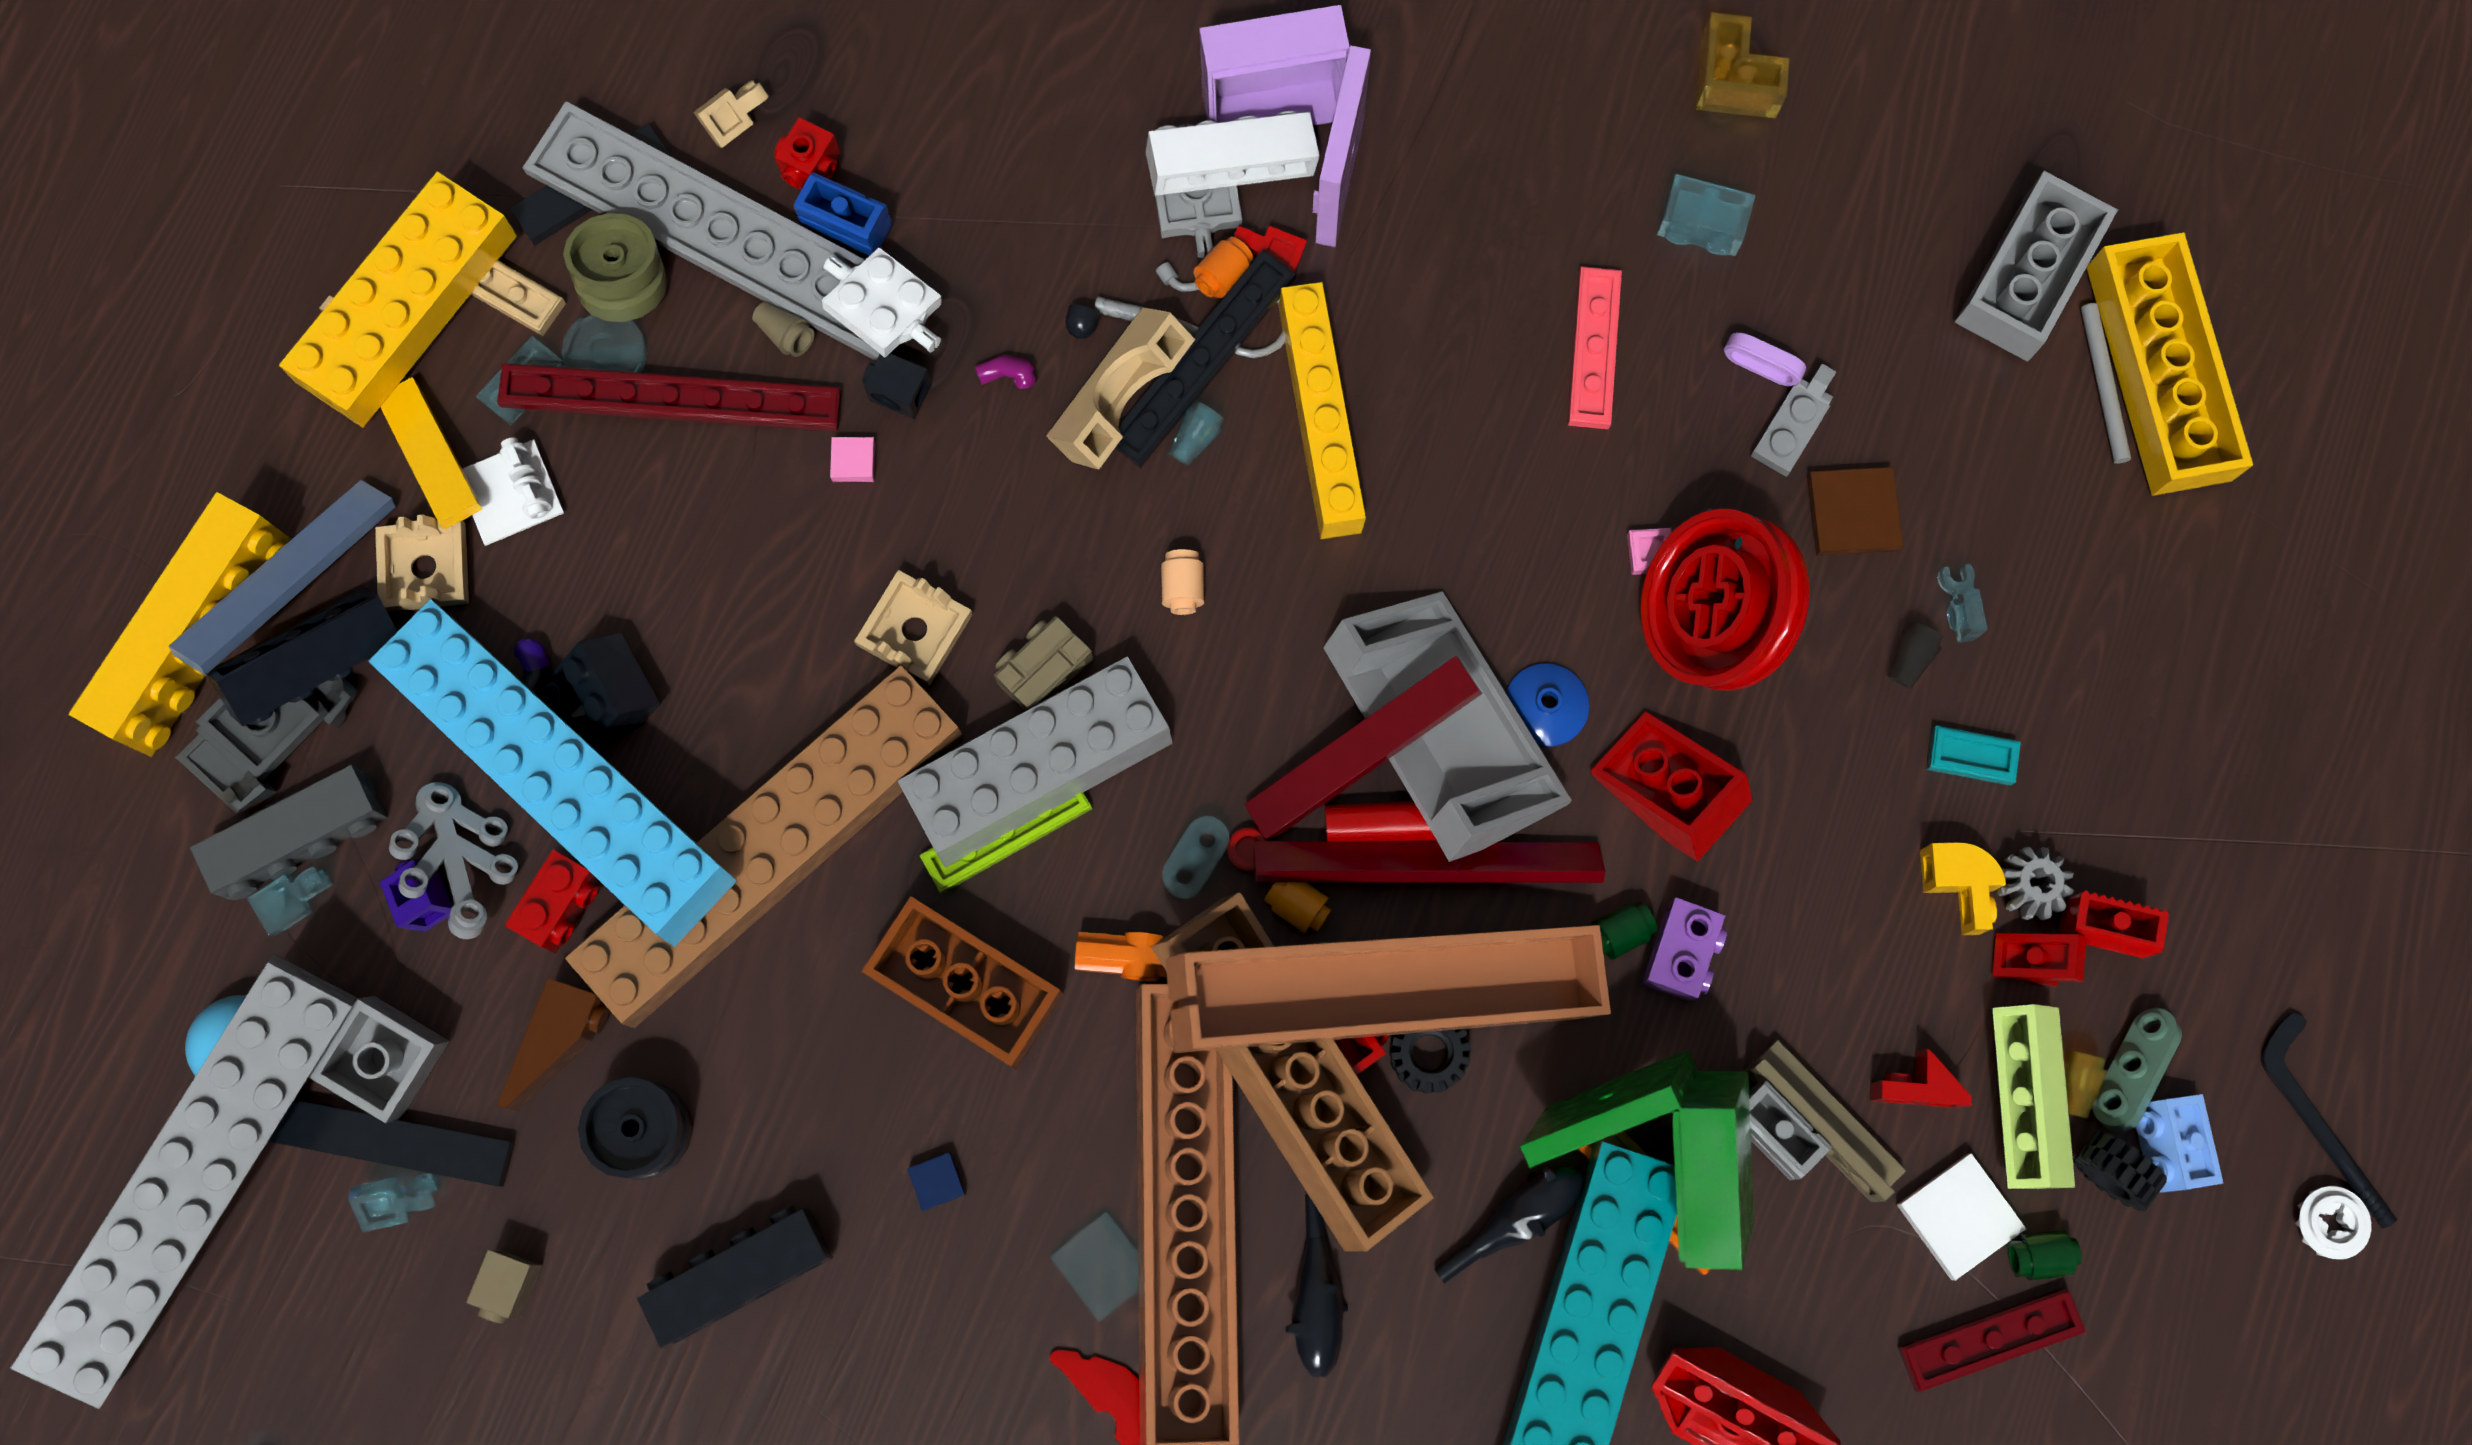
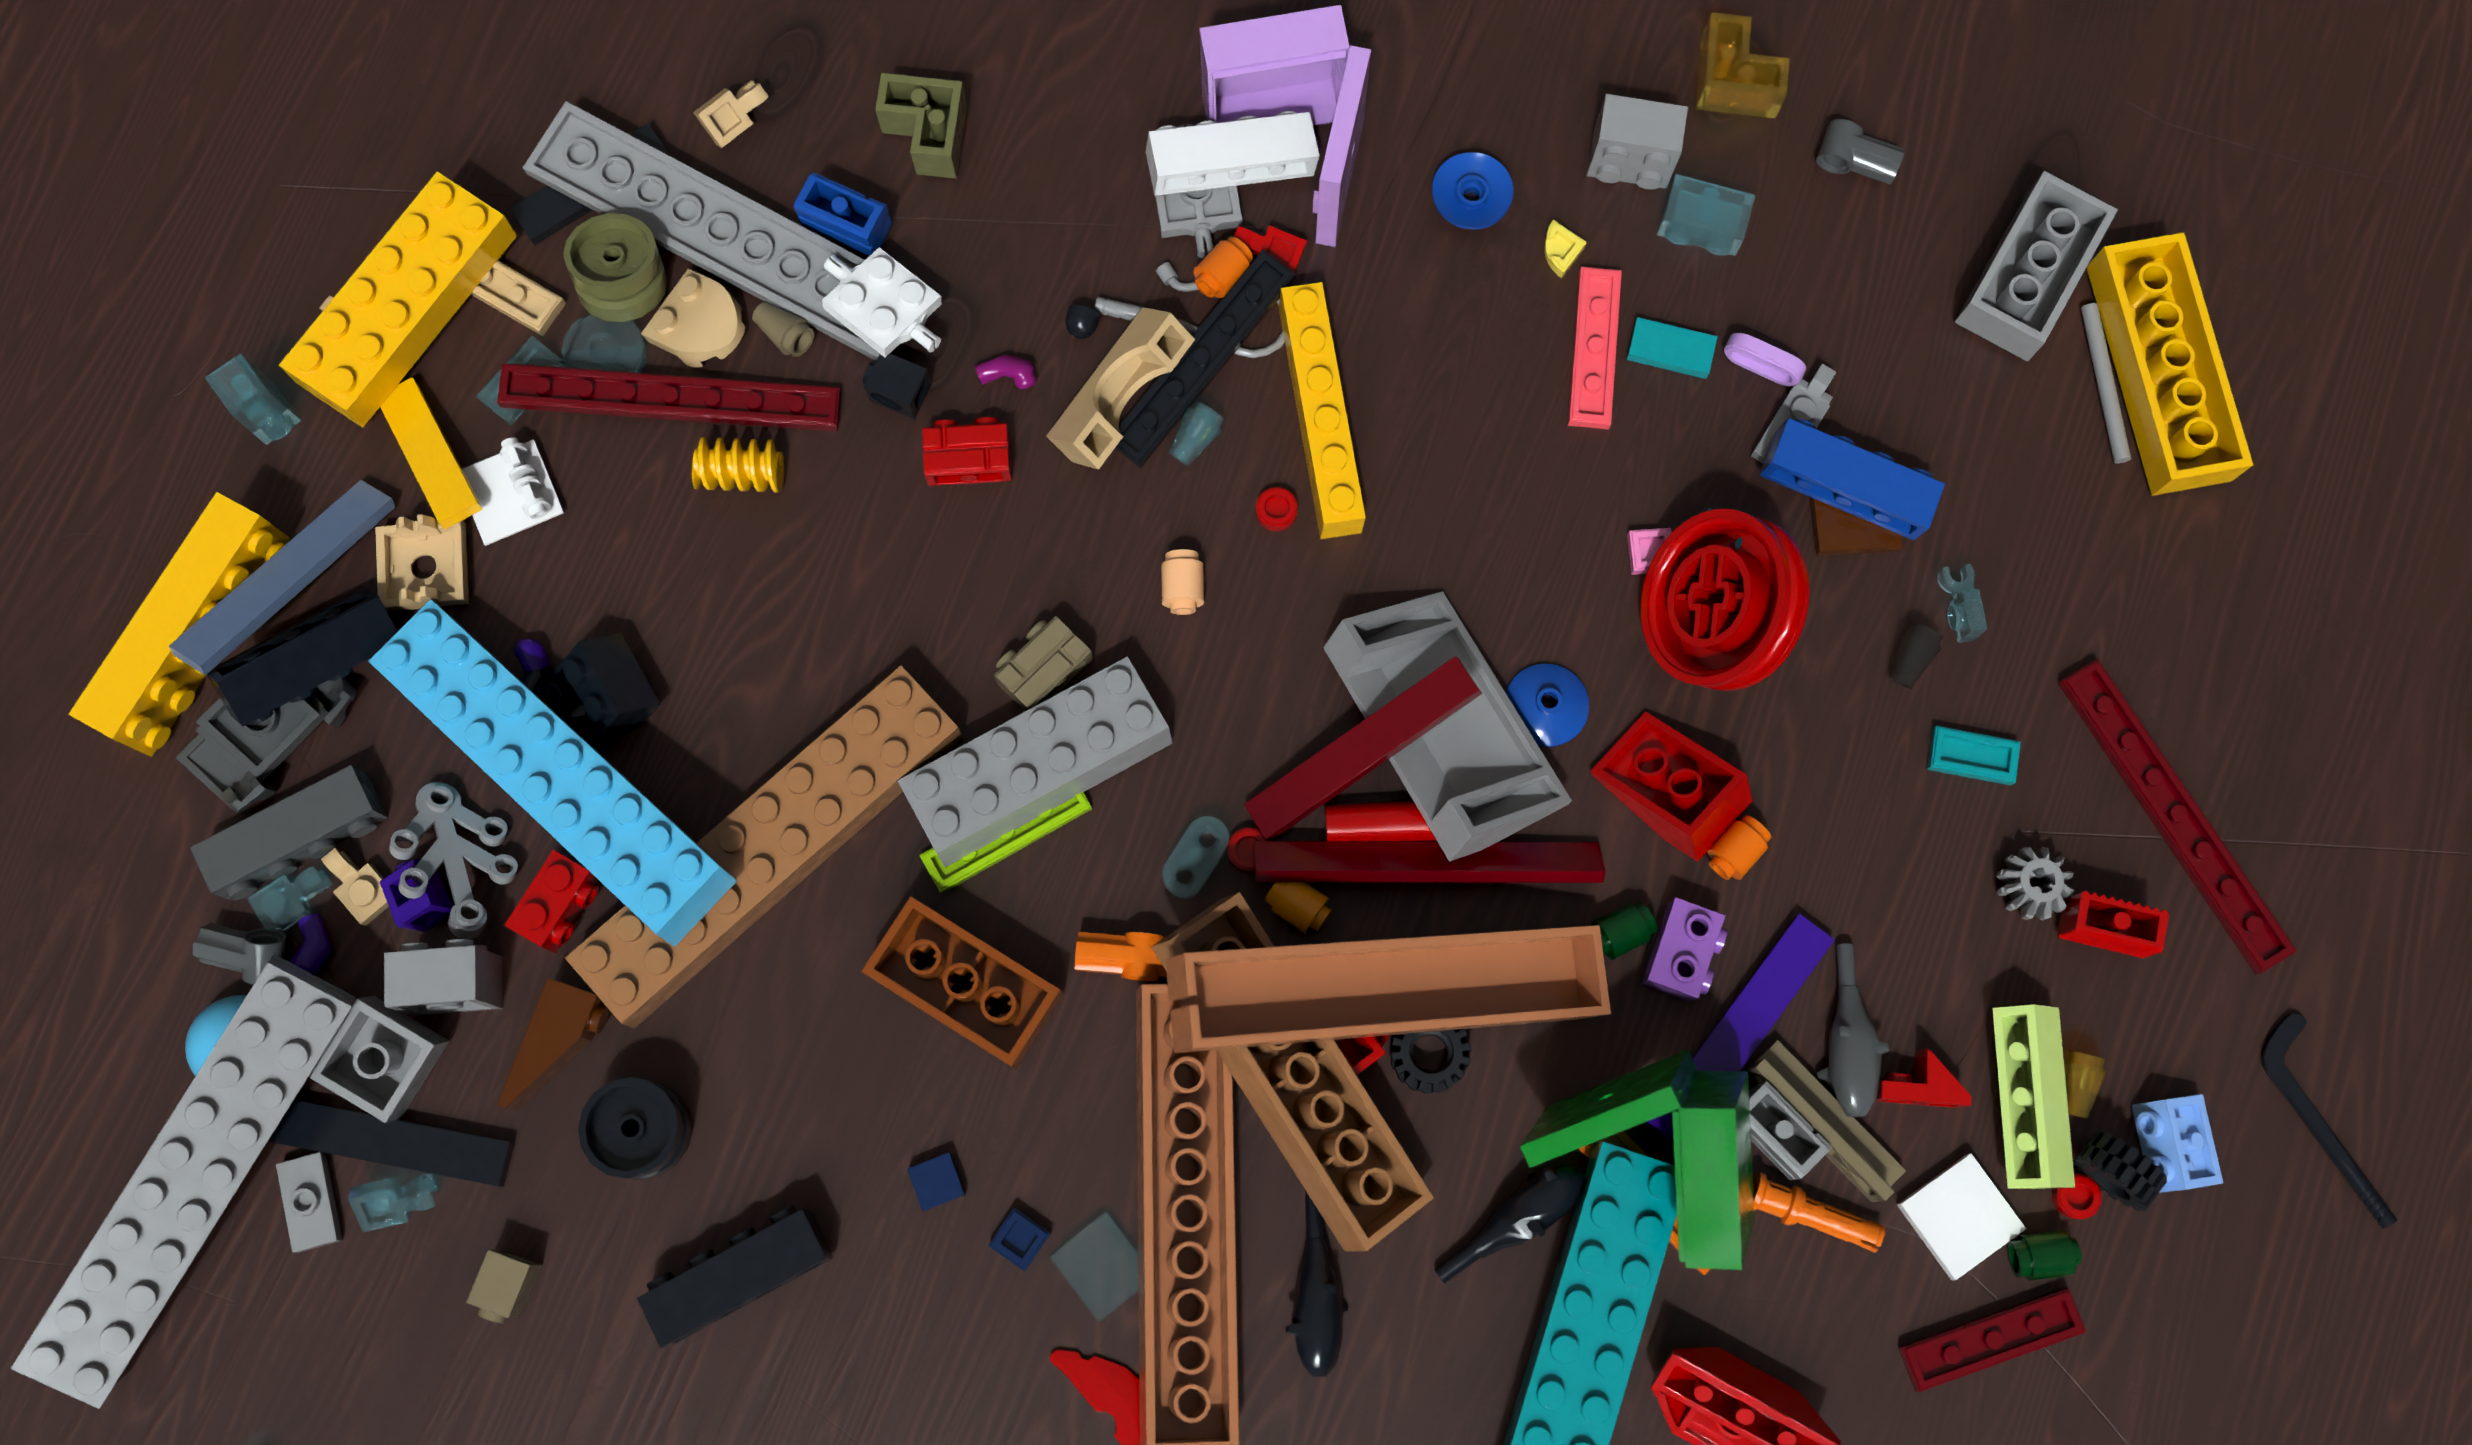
red brick [774,117,841,189] -> none
bright pink tile [830,437,875,482] -> none
tan piece [854,570,973,686] -> none
yellow brick [1920,843,2006,935] -> none
red slope [1992,933,2087,986] -> none
sand green plate [2092,1008,2182,1133] -> none
white gear [2295,1186,2371,1259] -> none
none -> dark grey piece [193,923,286,985]
none -> clear light blue brick [205,353,301,445]
none -> light grey plate [276,1152,342,1253]
none -> dark purple arm [289,913,332,975]
none -> tan plate [321,848,389,926]
none -> light grey brick [384,939,503,1016]
none -> tan slope [641,269,745,367]
none -> yellow piece [692,437,785,493]
none -> olive brick [875,73,968,179]
none -> red brick [922,417,1012,486]
none -> dark blue tile [988,1208,1052,1272]
none -> red tile [1256,487,1298,531]
none -> blue dish [1432,152,1514,230]
none -> light yellow tile [1544,220,1587,278]
none -> light grey brick [1587,94,1688,190]
none -> teal tile [1626,317,1718,379]
none -> dark purple tile [1644,913,1835,1145]
none -> orange brick [1707,815,1772,880]
none -> orange pin [1753,1171,1885,1253]
none -> blue brick [1759,418,1945,540]
none -> dark grey piece [1816,119,1905,185]
none -> dark grey piece [1817,943,1890,1117]
none -> red tile [2052,1174,2102,1219]
none -> dark red tile [2058,659,2297,975]

